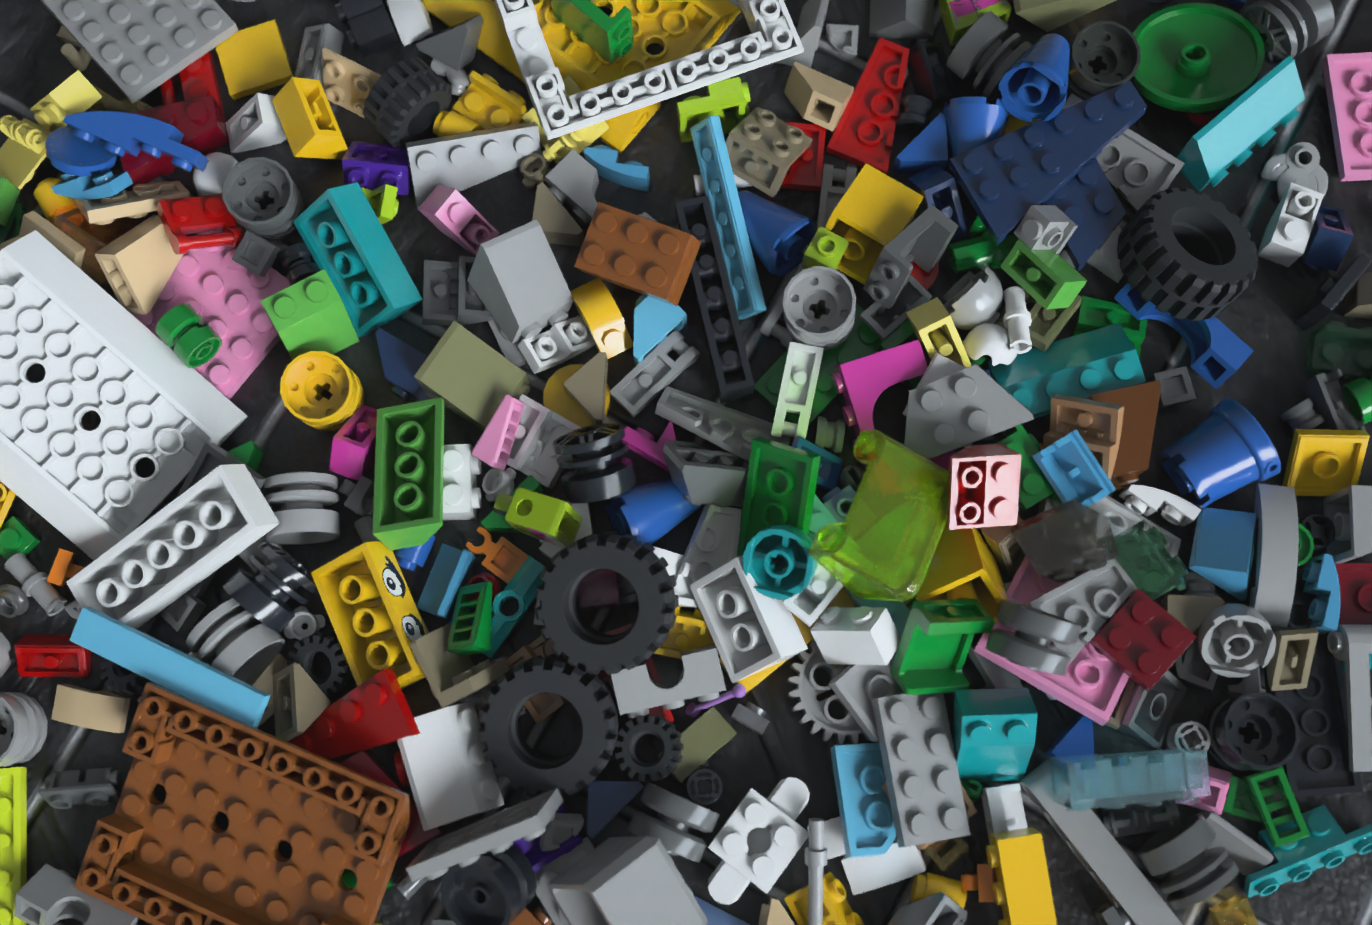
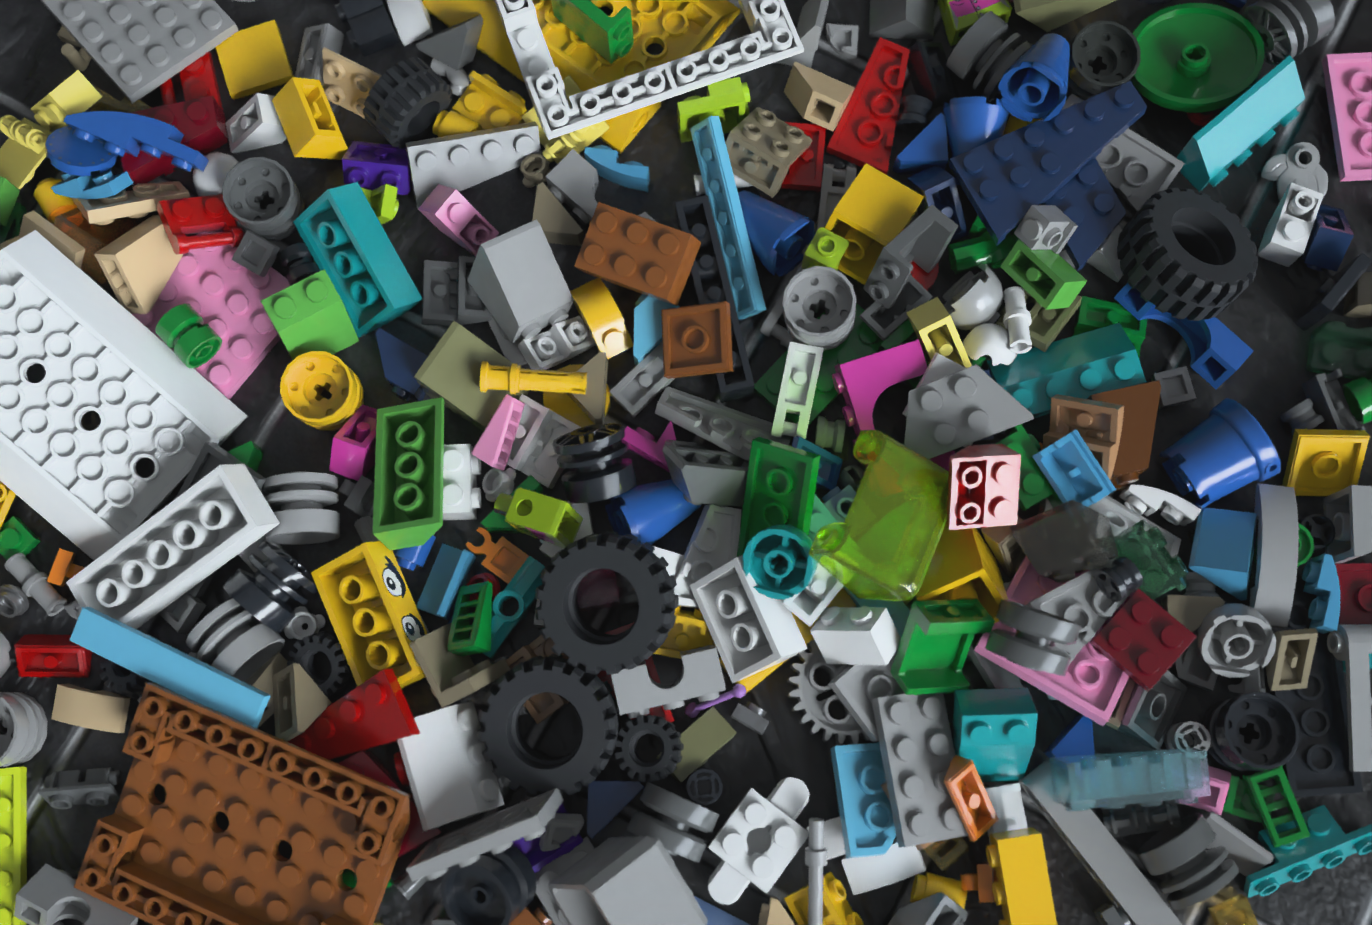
none -> yellow pin [480,361,587,395]
none -> dark orange tile [661,301,733,379]
none -> orange slope [944,756,999,842]
none -> black wheel [1095,556,1143,602]

